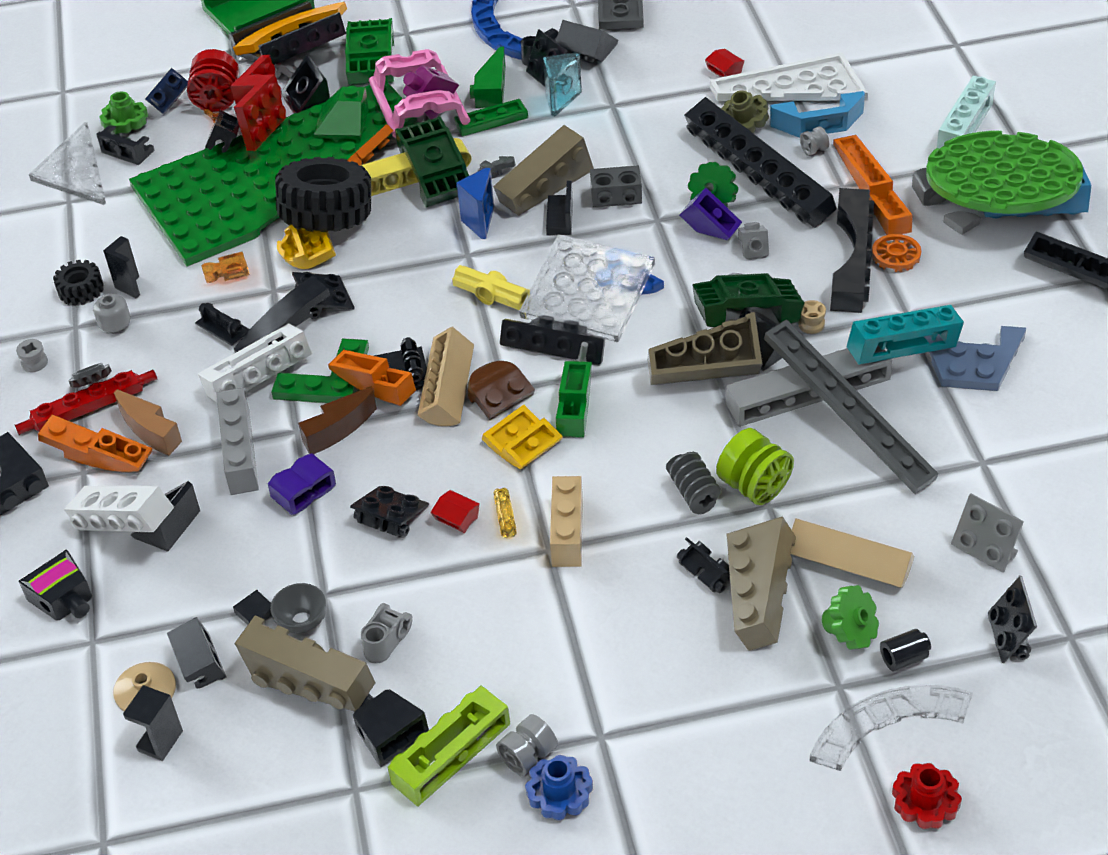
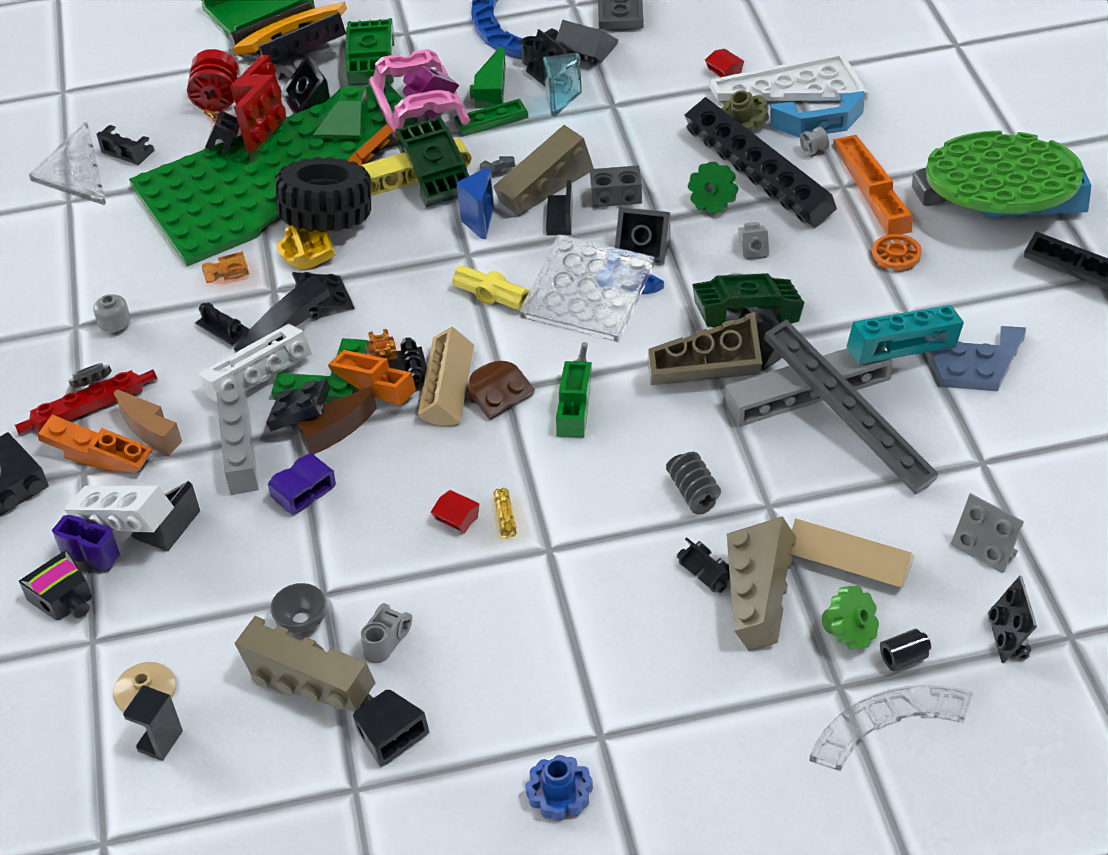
light grey wheel [16,339,48,372] -> none
black tyre [53,259,104,306] -> none
bright green plant [99,91,148,134] -> none
black panel [103,236,140,298] -> none
dark blue hips [145,67,188,115] -> none
black hinge [167,617,226,689] -> none
black tile [233,590,272,625] -> none
black hinge [350,486,429,537] -> none
lime brick [387,685,510,807] -> none
yellow slope [482,404,563,469] -> none
light grey wheel [496,714,558,776] -> none
black bracket [499,315,605,364] -> none
tan brick [550,476,583,567] -> none
dark purple slope [679,188,742,240] -> none
lime wheel [716,428,794,505] -> none
tan wheel [798,300,826,334] -> none
black arch [830,188,874,313] -> none
red plant [892,763,962,829] -> none
light aqua brick [937,75,996,149] -> none
light grey tile [943,211,981,235] -> none
none -> dark purple brick [52,515,120,570]
none -> black plate [266,379,331,432]
none -> clear orange plate [367,329,398,360]
none -> black slope [613,207,671,264]

